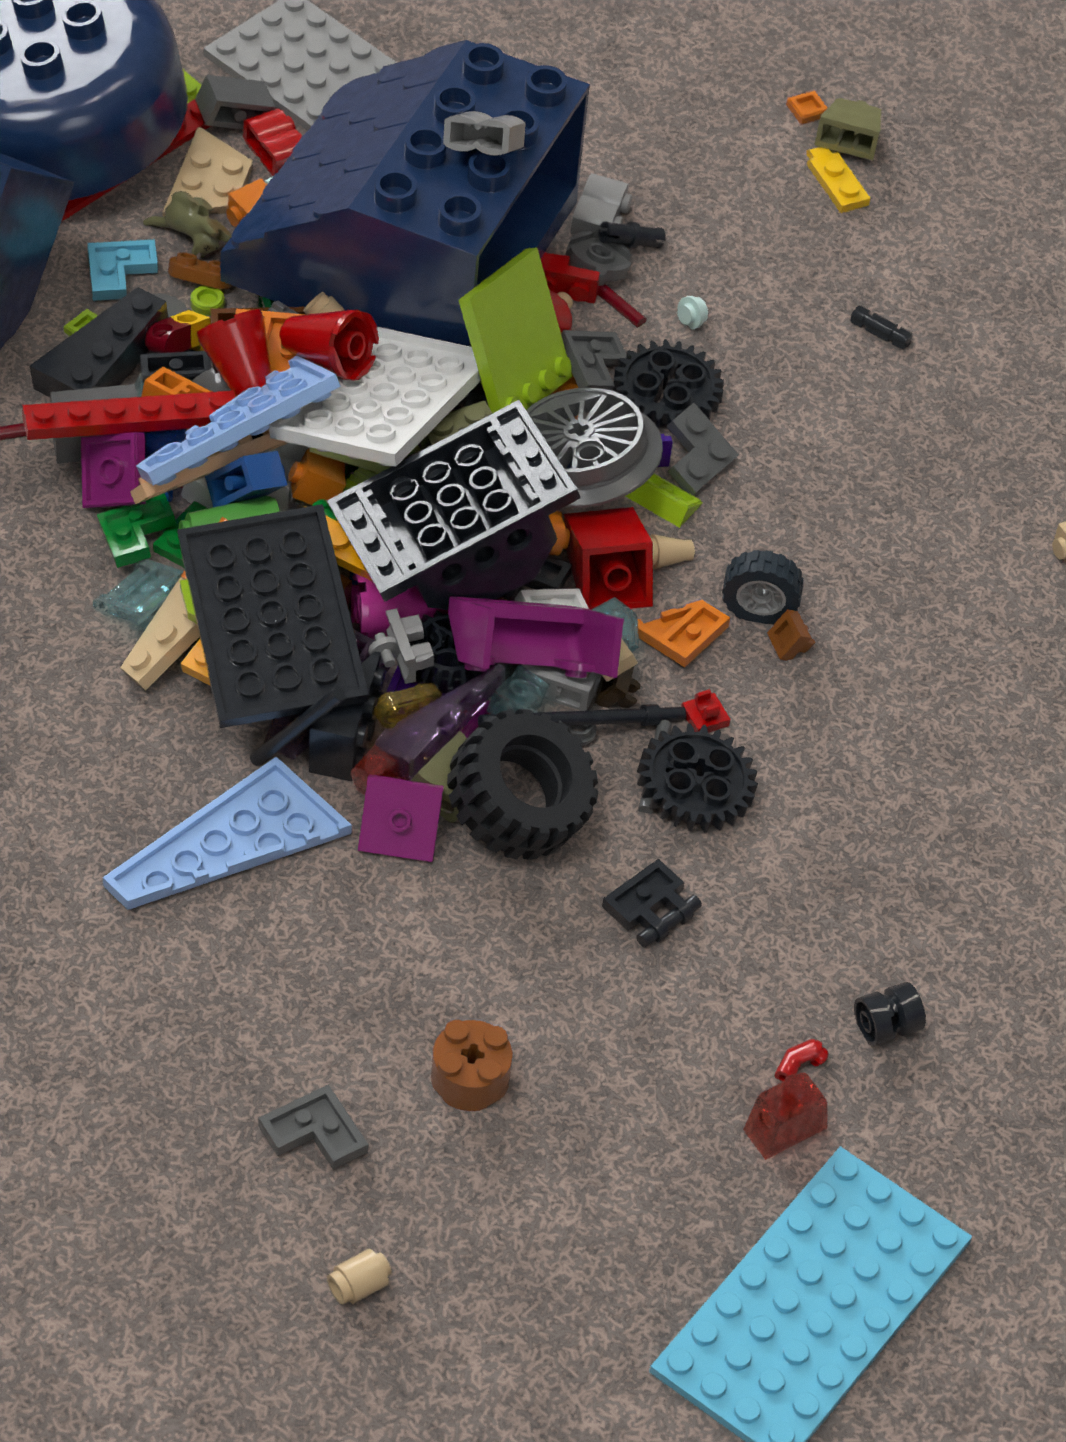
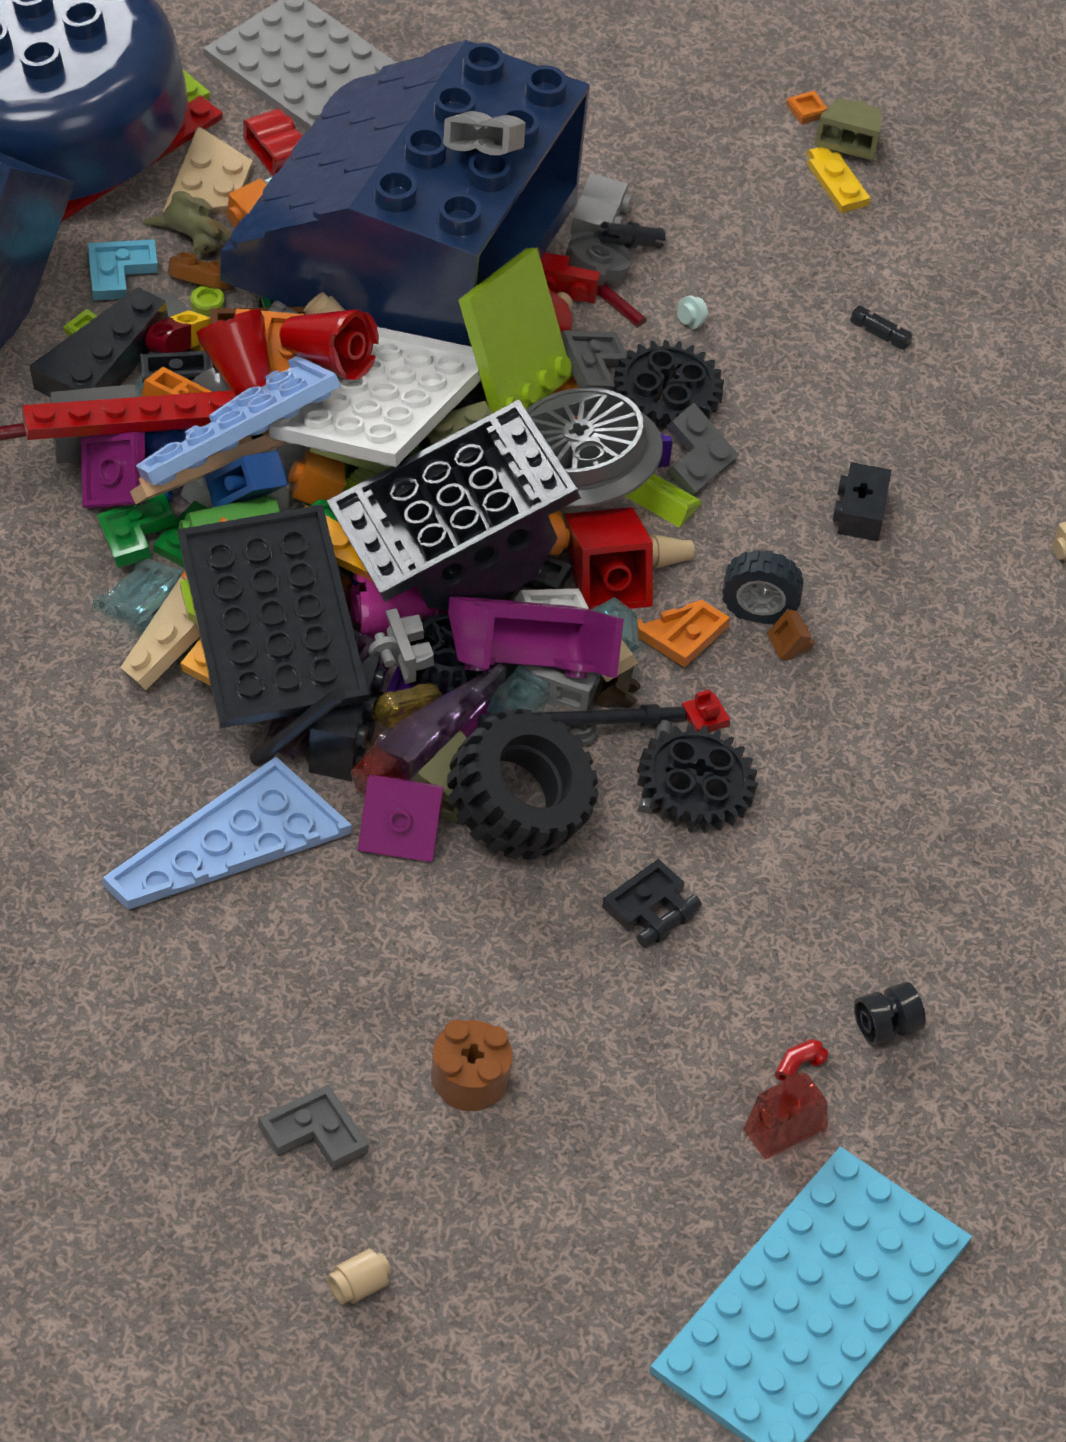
dark grey brick [195,75,276,129] -> none
none -> black brick [832,462,892,542]

